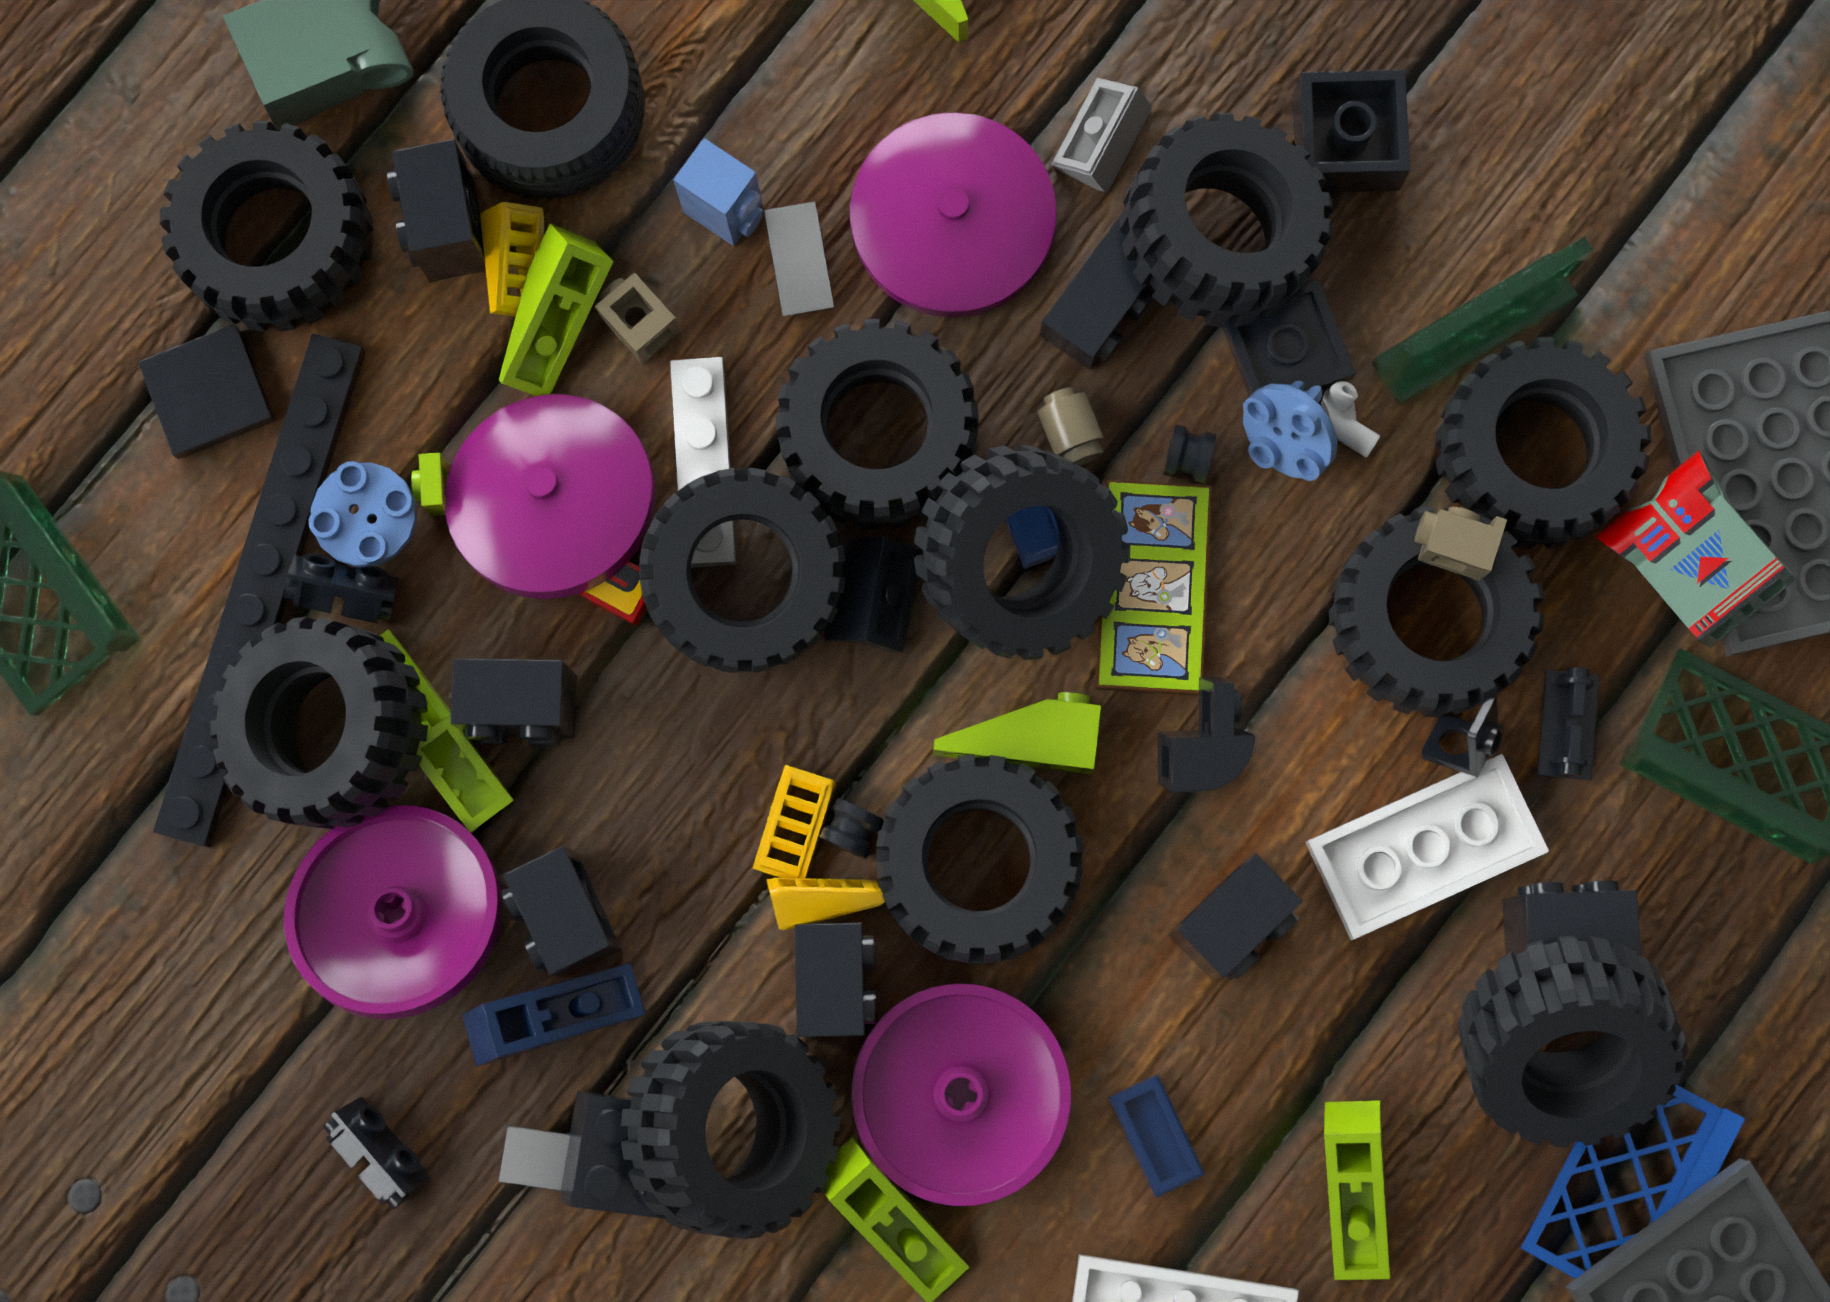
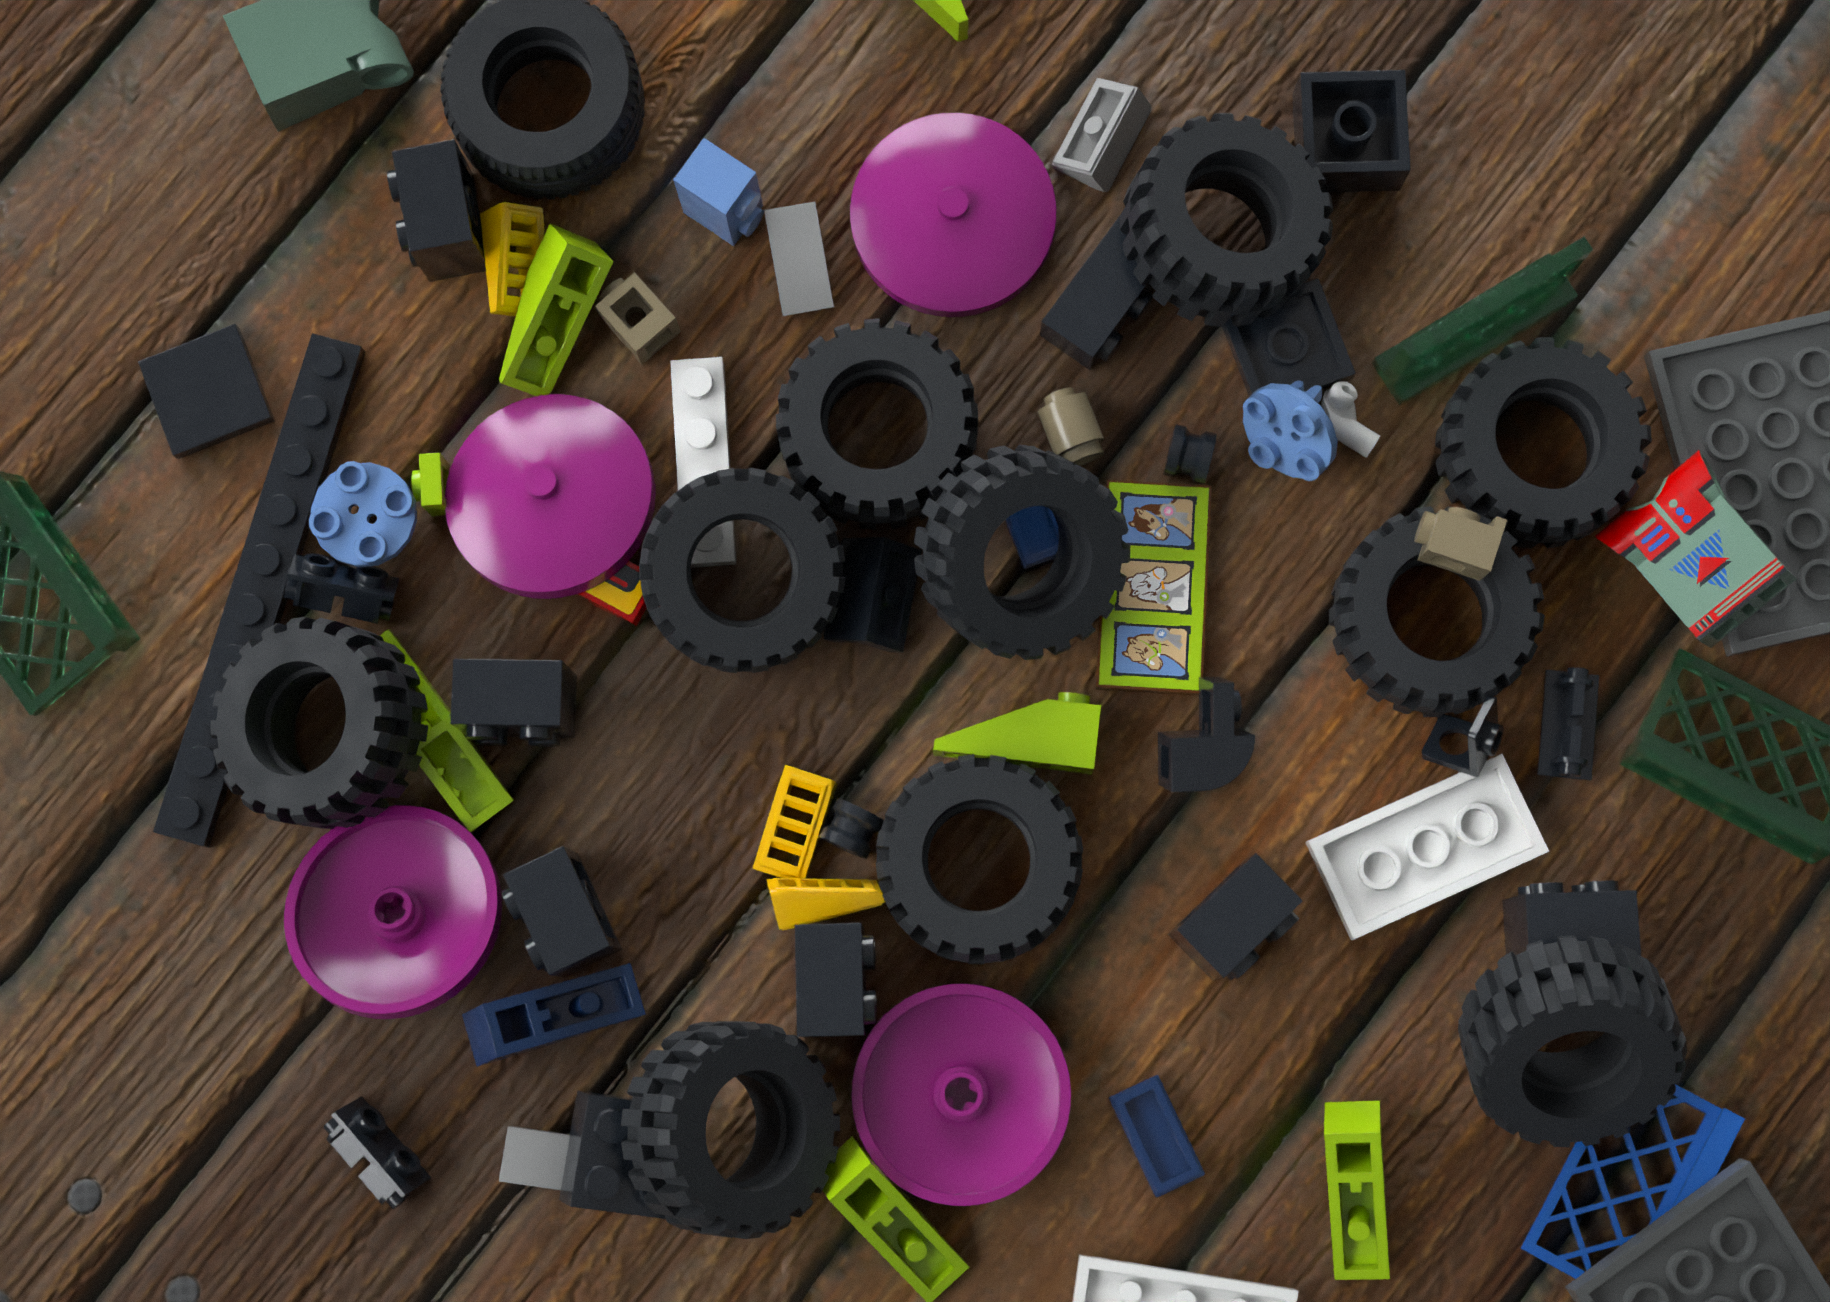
black tyre [159,121,374,332] -> none

